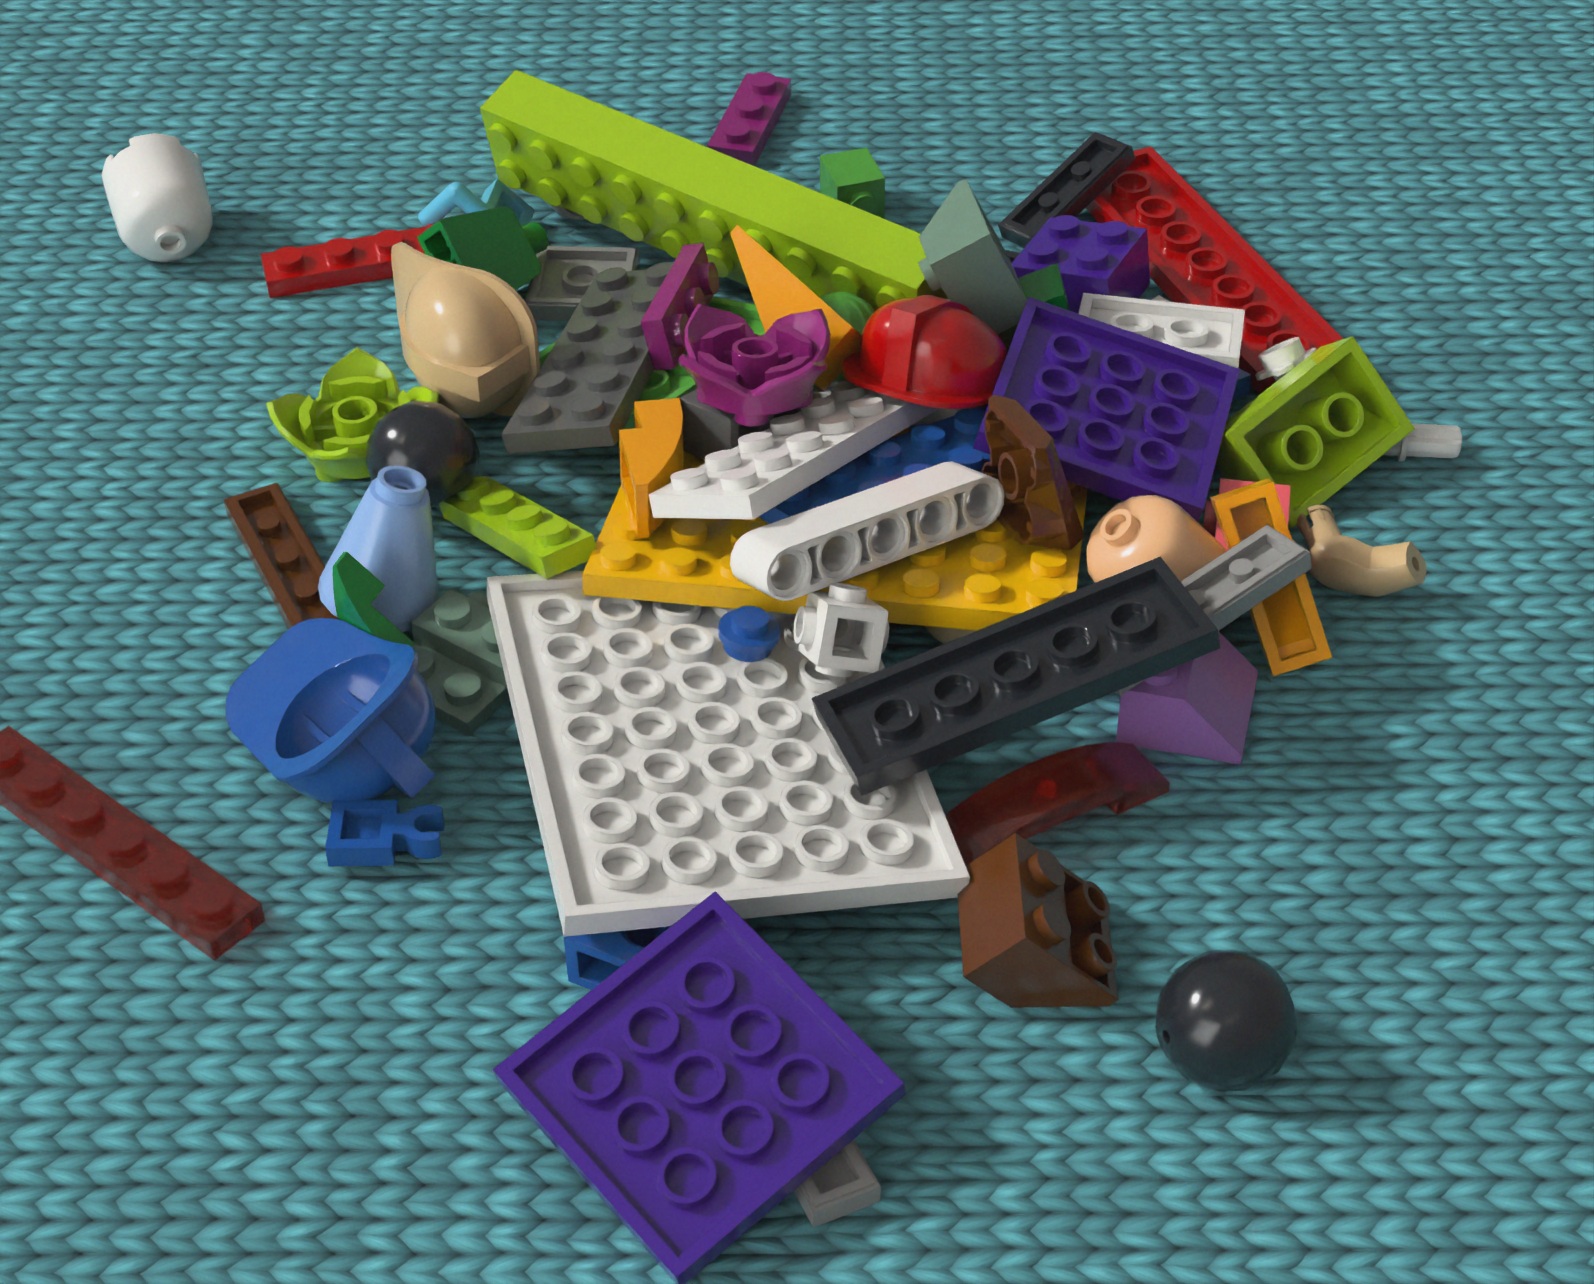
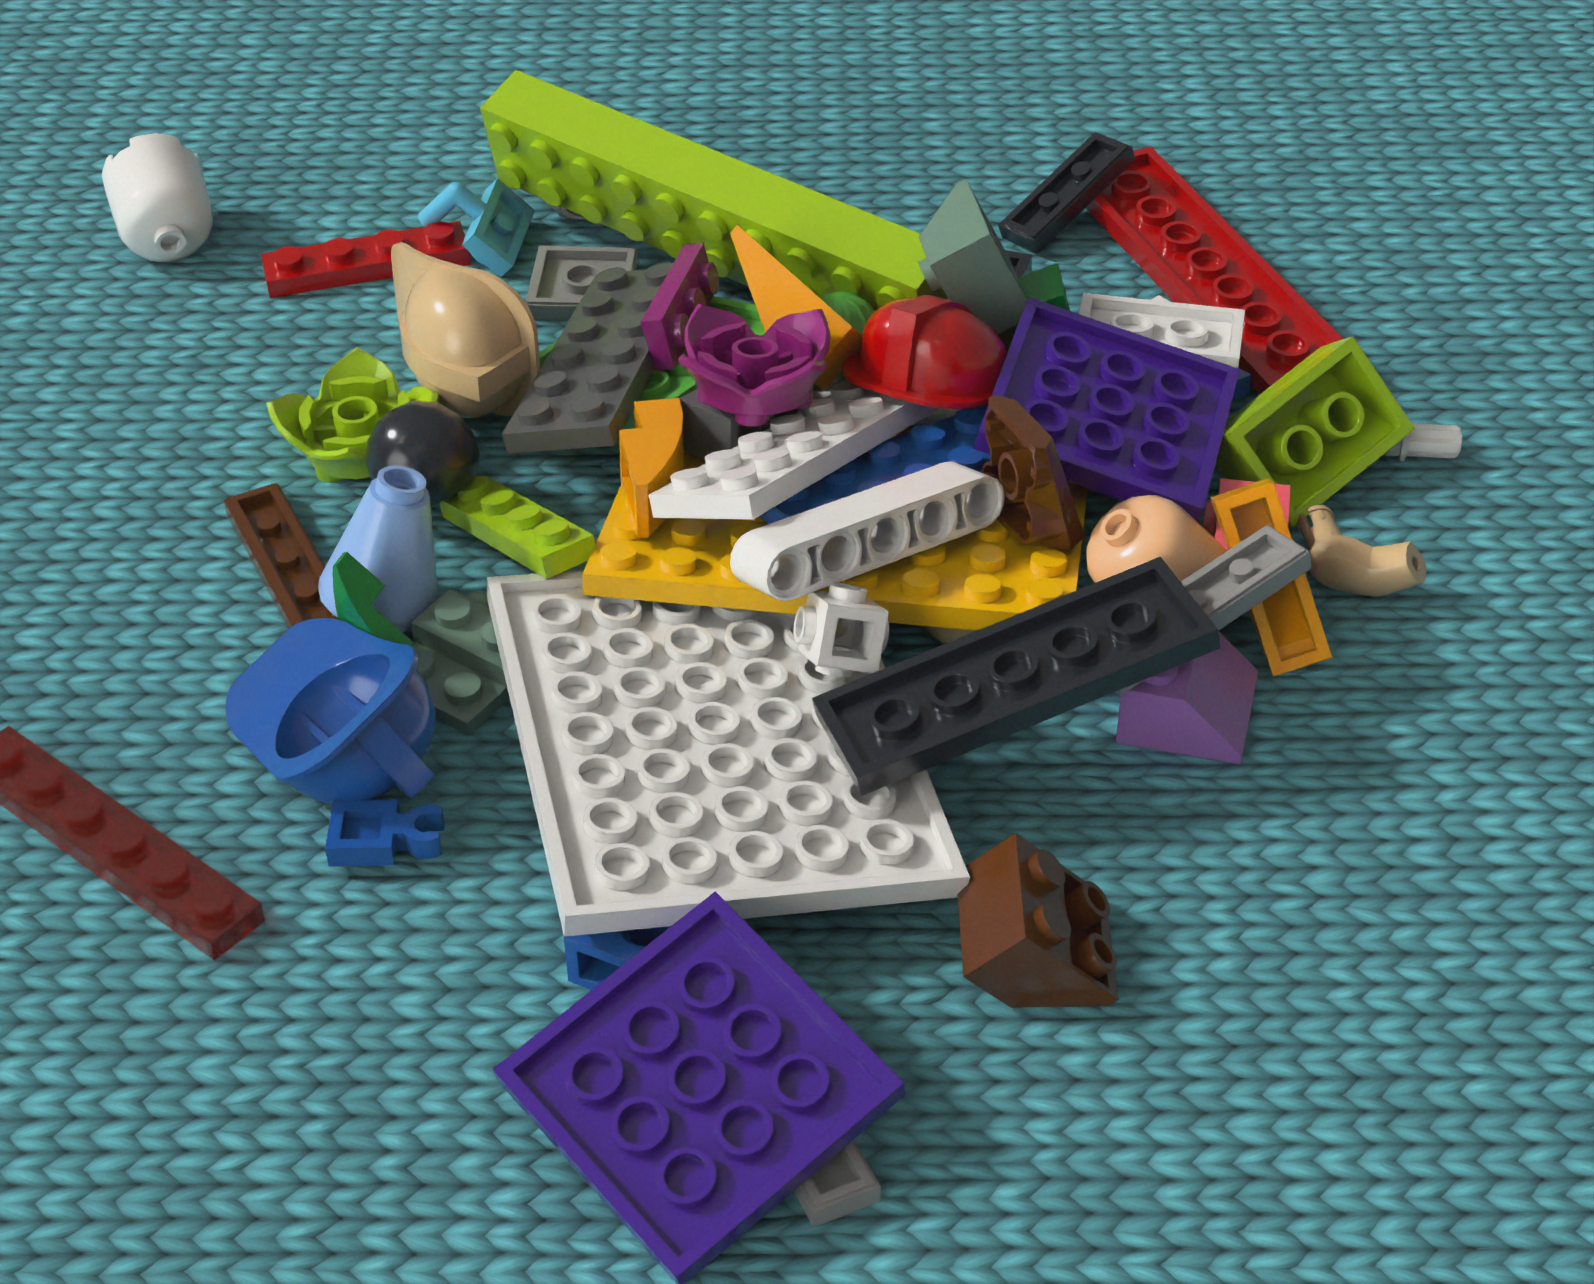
green torso [417,206,548,290] -> none
magenta plate [707,72,791,166] -> none
blue plate [718,606,781,662] -> none
bright green brick [820,147,885,219] -> none
clear red slope [945,742,1170,866] -> none
dark purple brick [1012,215,1150,313] -> none
black helmet [1155,950,1297,1092] -> none
white plate [1255,337,1317,381] -> none

